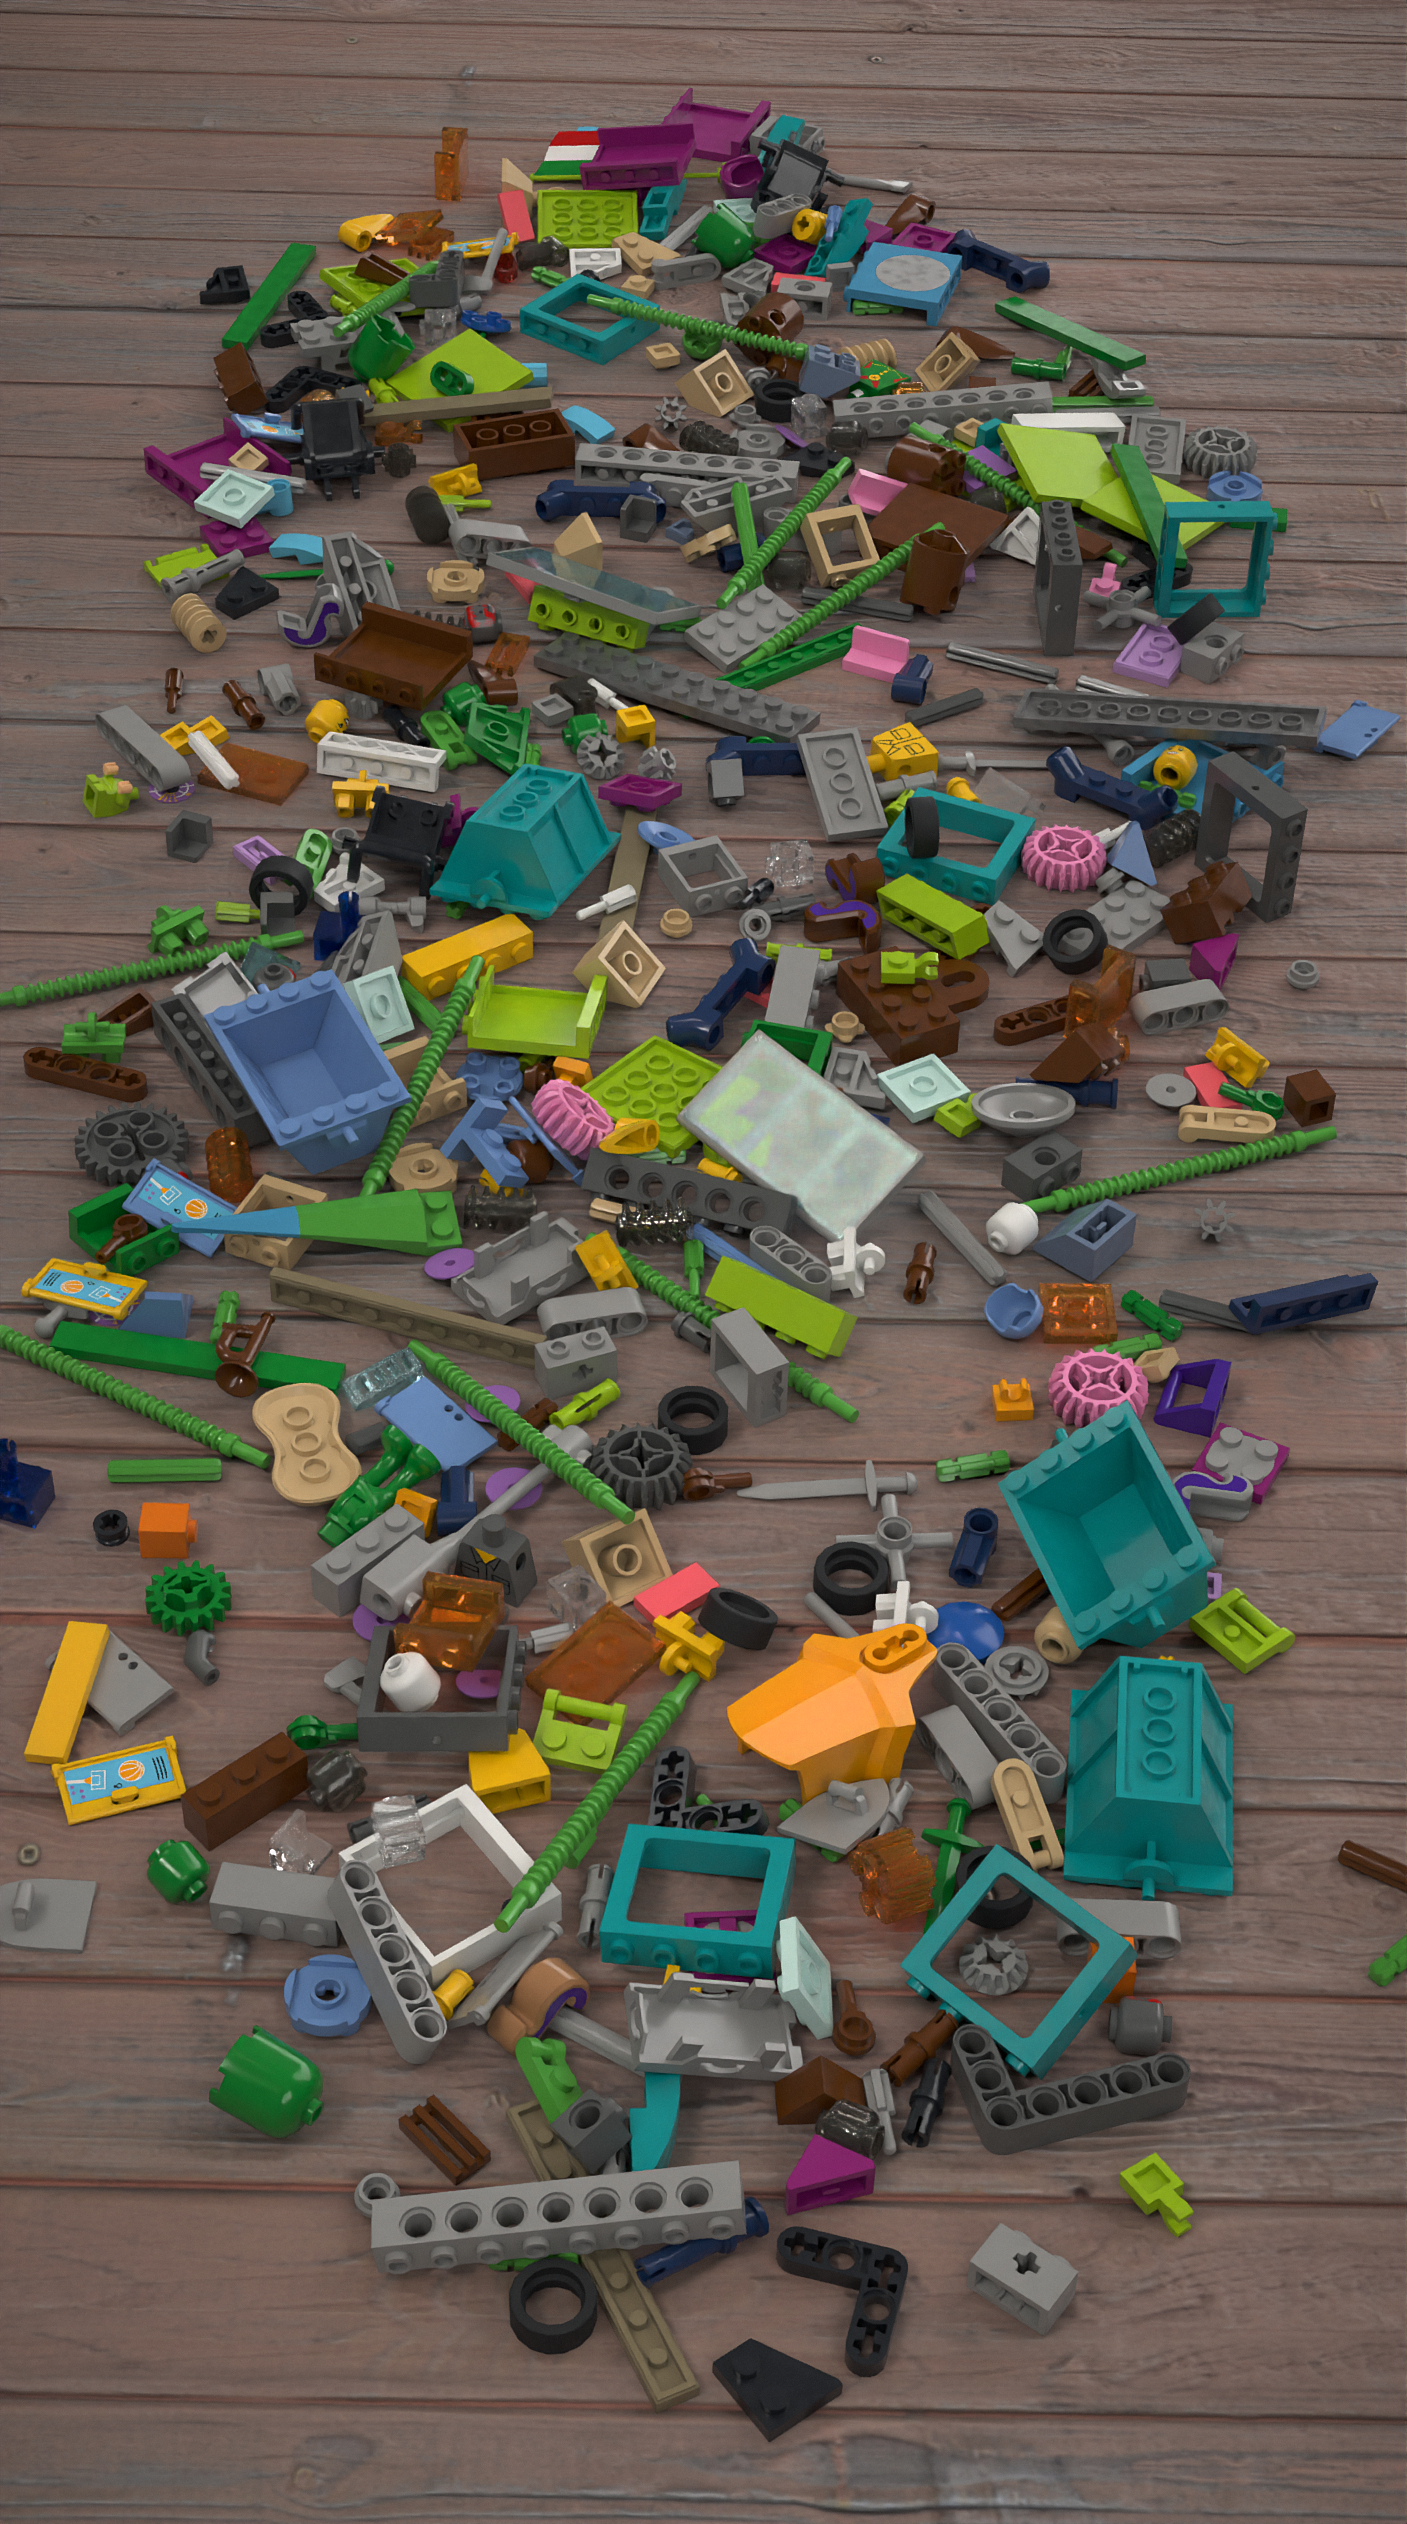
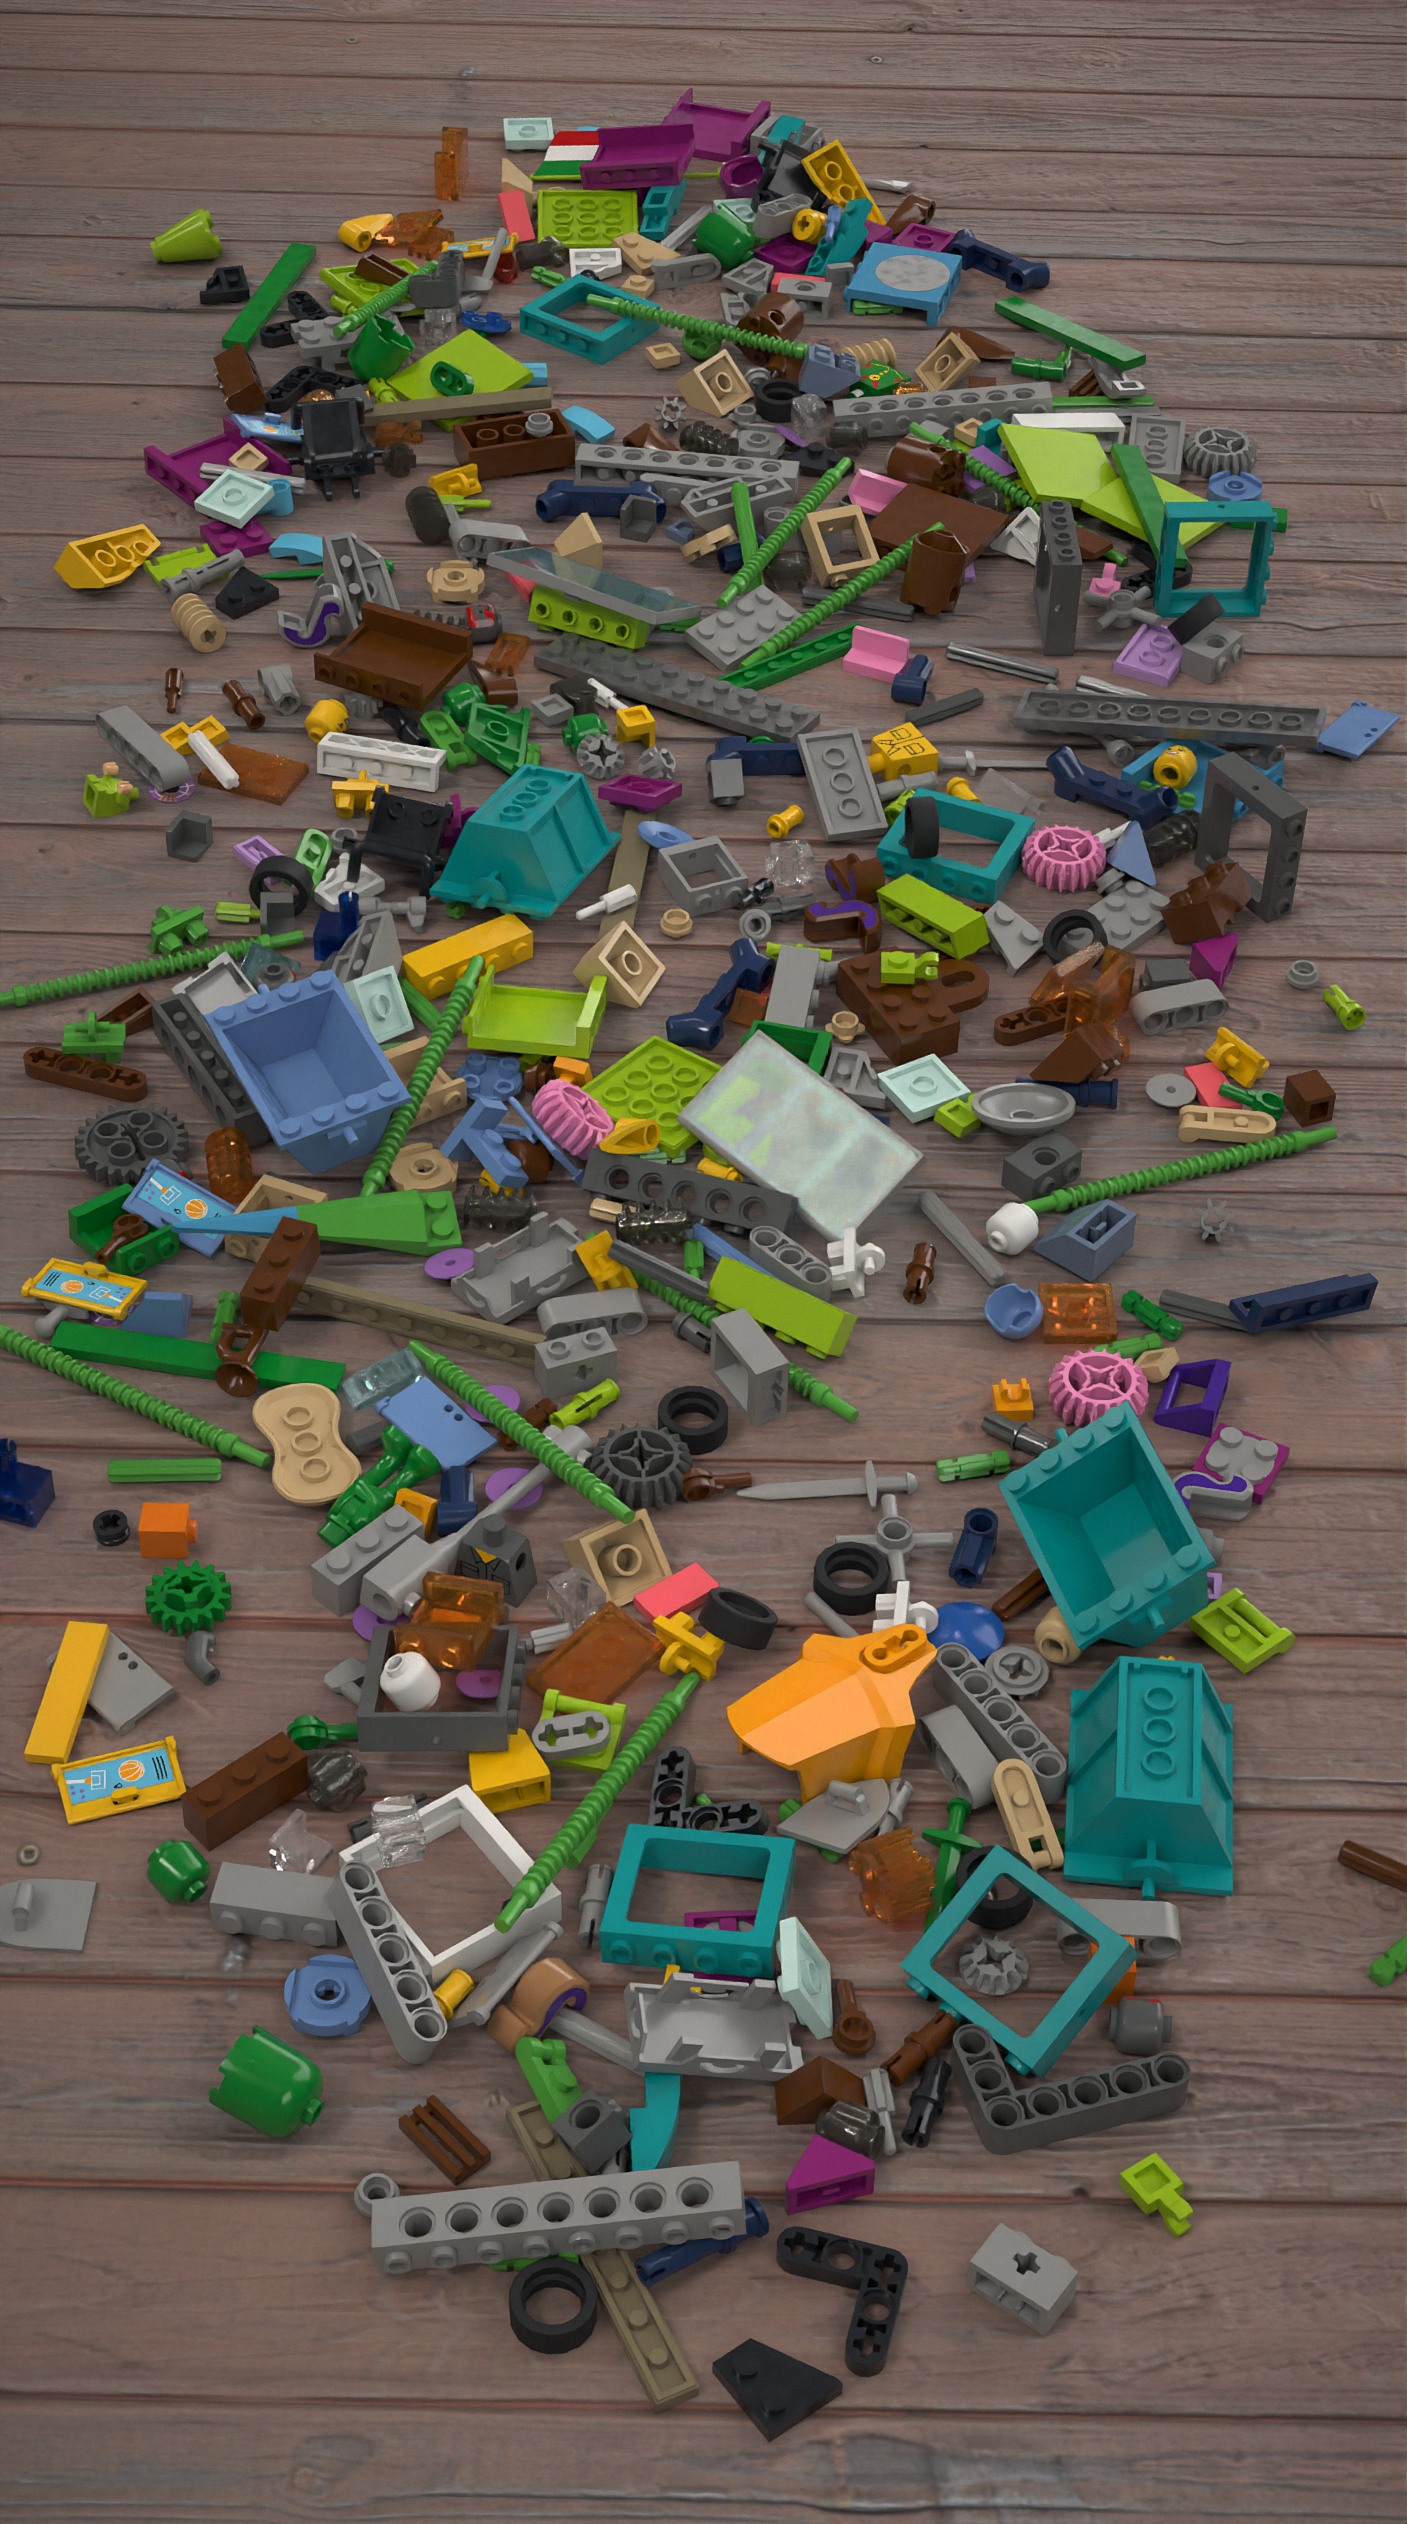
none -> yellow wedge [53,524,161,588]
none -> lime cone [150,208,223,263]
none -> reddish brown brick [239,1216,321,1332]
none -> light aqua plate [503,117,554,152]
none -> light grey plate [525,413,553,438]
none -> light grey beam [532,1711,611,1761]
none -> dark grey axle [607,1240,710,1302]
none -> clear orange plate [728,988,770,1027]
none -> yellow pin [766,805,804,838]
none -> yellow wedge [801,139,887,226]
none -> dark grey axle [981,1412,1054,1458]
none -> clear orange tile [1028,941,1105,1006]
none -> lime pin [1322,985,1367,1030]

